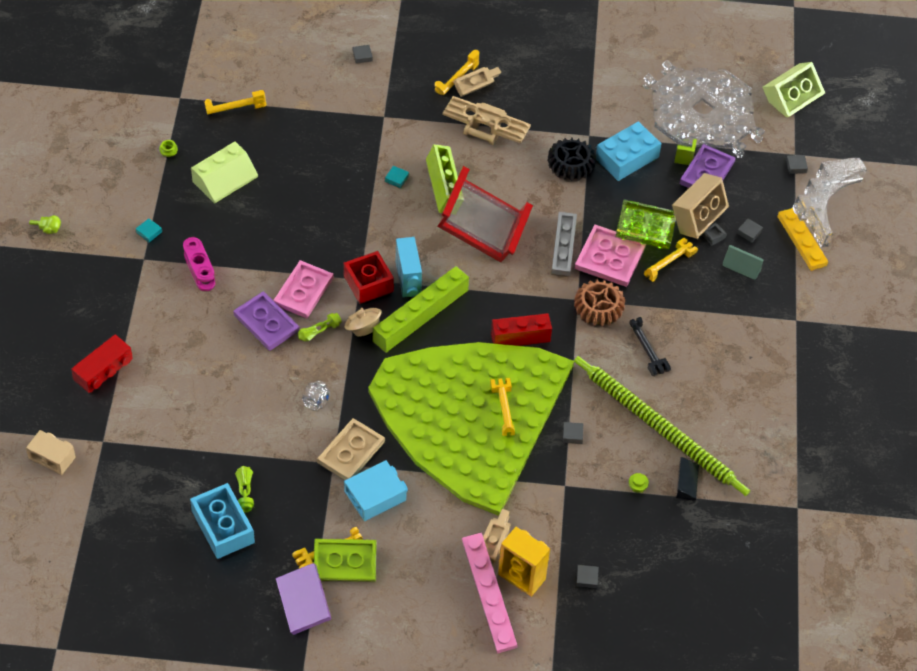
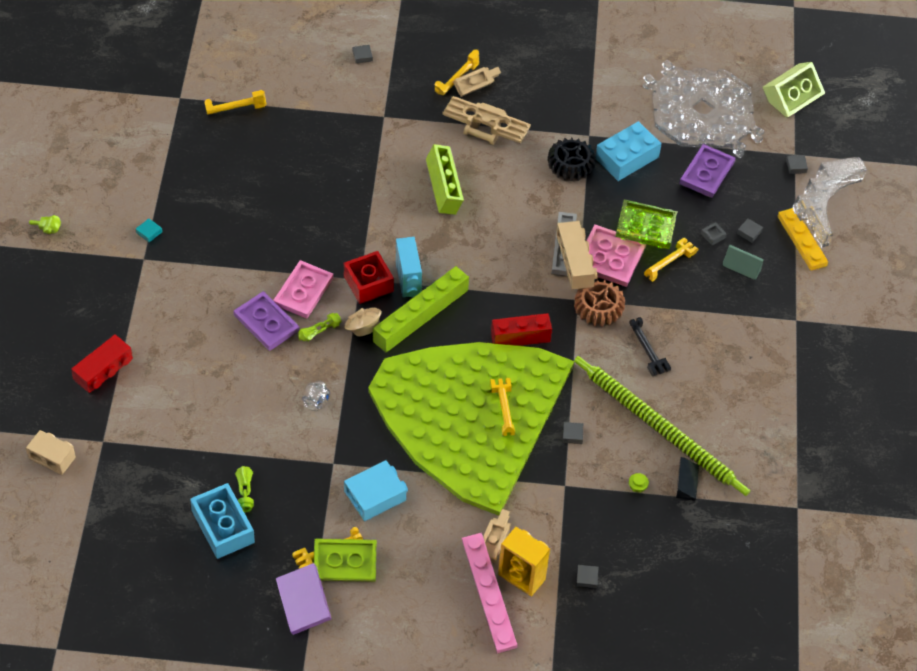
lime plate [159,140,178,157] -> none
dark pink piece [183,237,215,291] -> none
yellowish green slope [191,142,258,204] -> none
tan plate [317,418,385,480] -> none
teal tile [385,166,409,188] -> none
clear piece [437,166,533,262] -> none
tan brick [672,173,729,238] -> none
lime panel [674,139,697,165] -> none
none -> tan brick [557,221,597,289]

